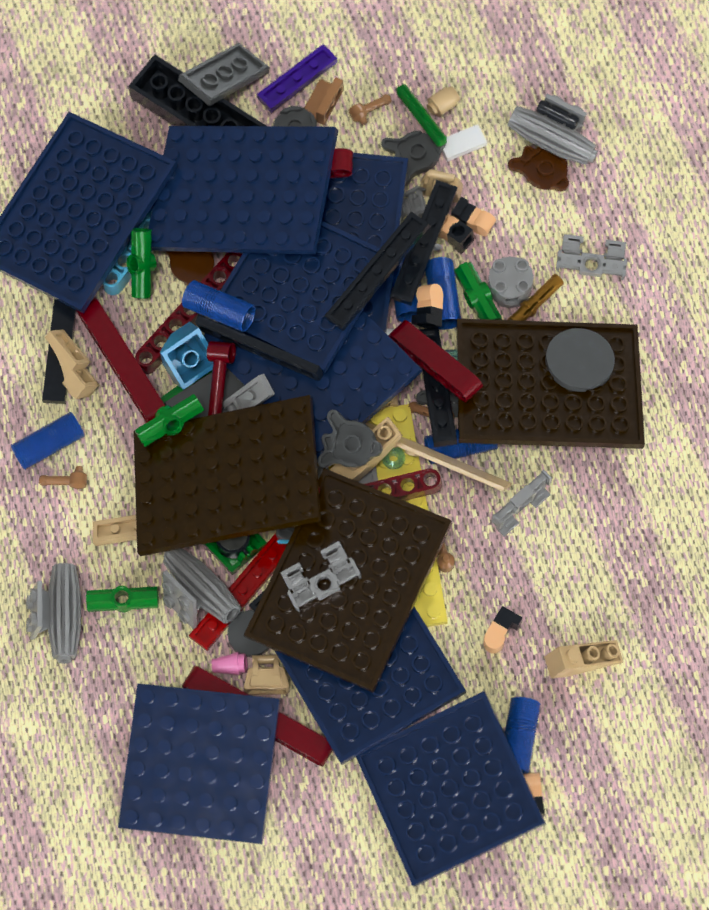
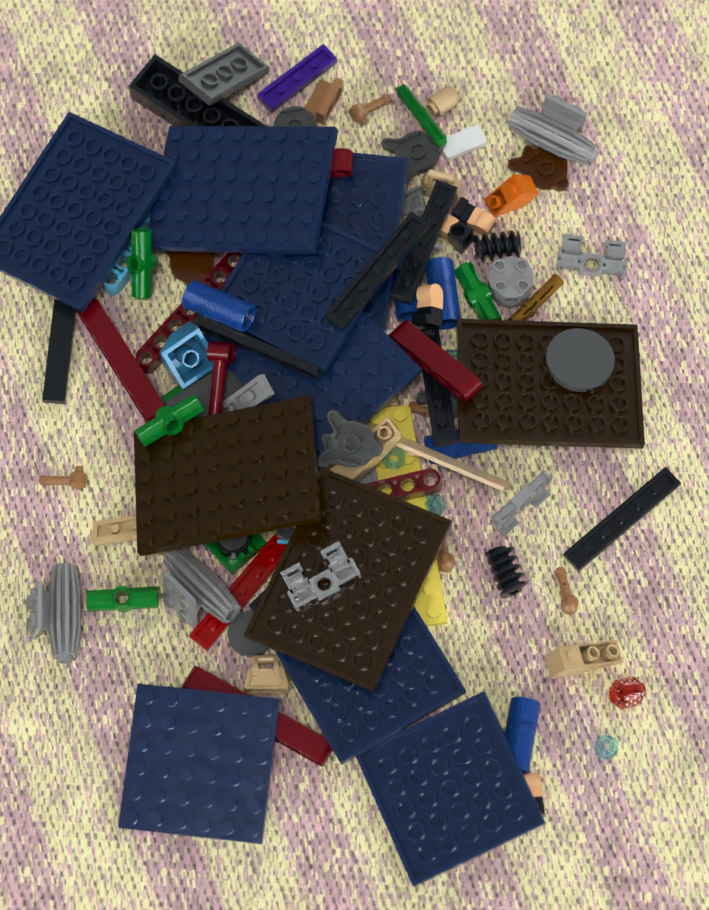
blue piece [11,412,85,470] -> none
tan slope [45,329,99,399] -> none
bright pink cone [212,652,248,675] -> none
leg [483,606,523,654] -> none
black axle [536,100,579,129] -> none
none -> clear light blue plate [424,494,446,515]
none -> black piece [473,230,521,262]
none -> orange slope [484,174,539,217]
none -> black piece [485,546,527,598]
none -> medium nougat piece [555,567,579,615]
none -> black tile [563,467,681,572]
none -> clear light blue plate [594,735,619,759]
none -> clear red head [609,676,646,710]

